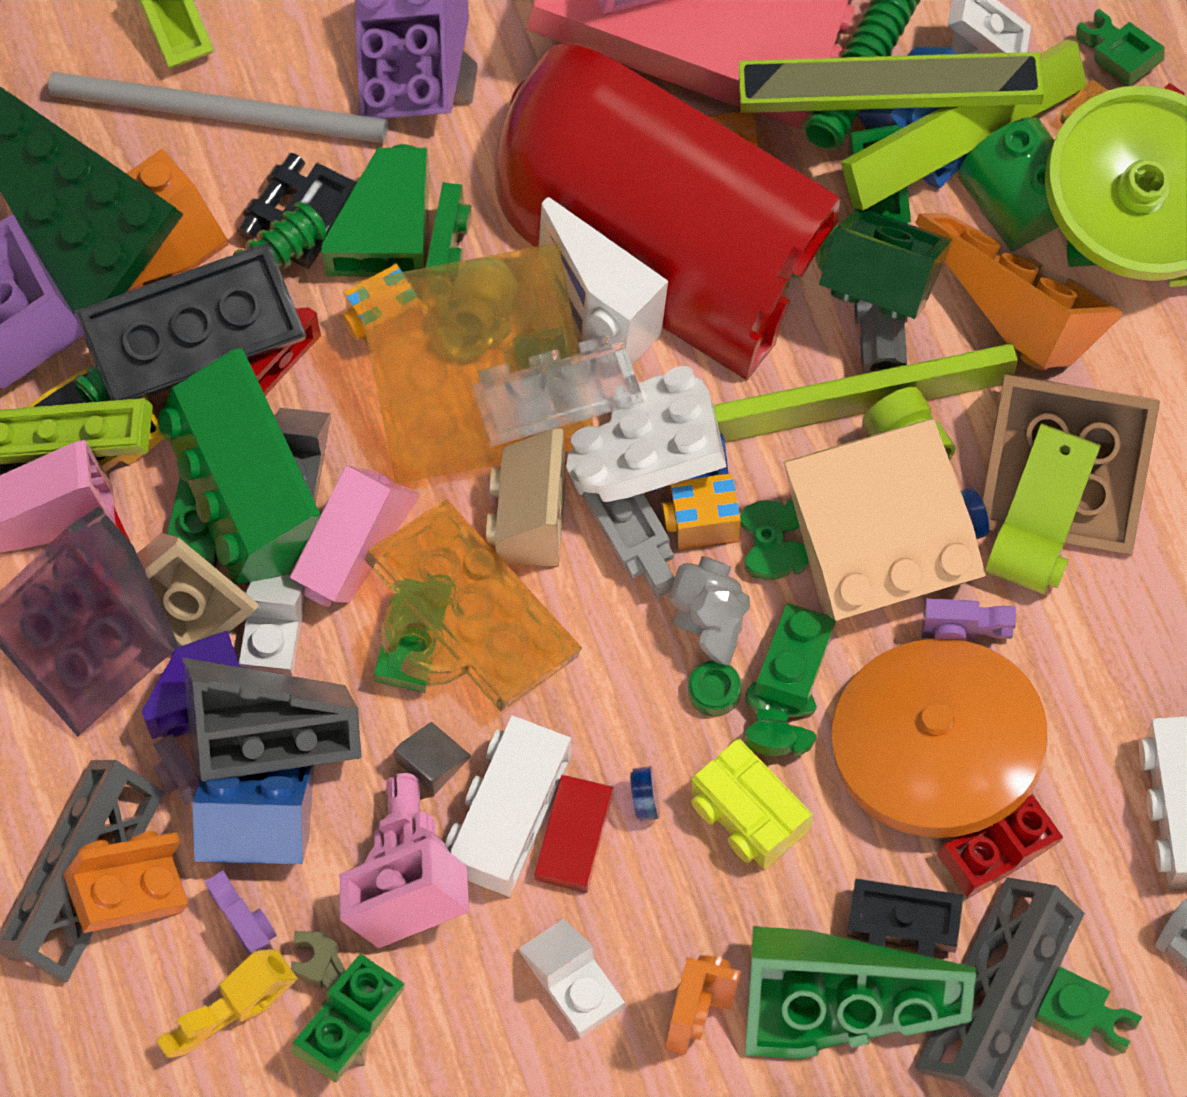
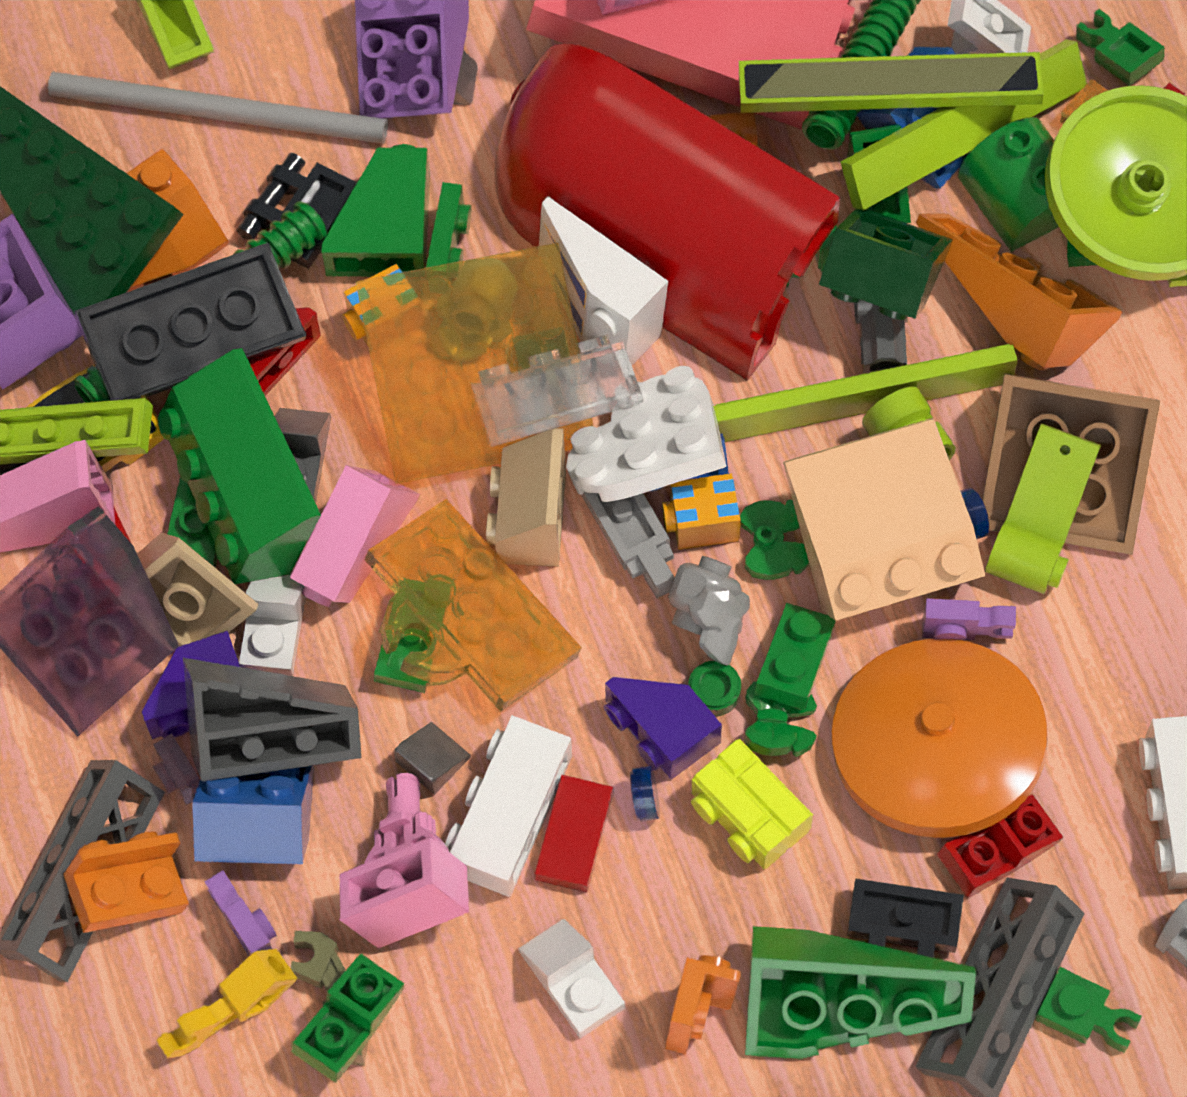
none -> dark purple slope [603,677,722,780]

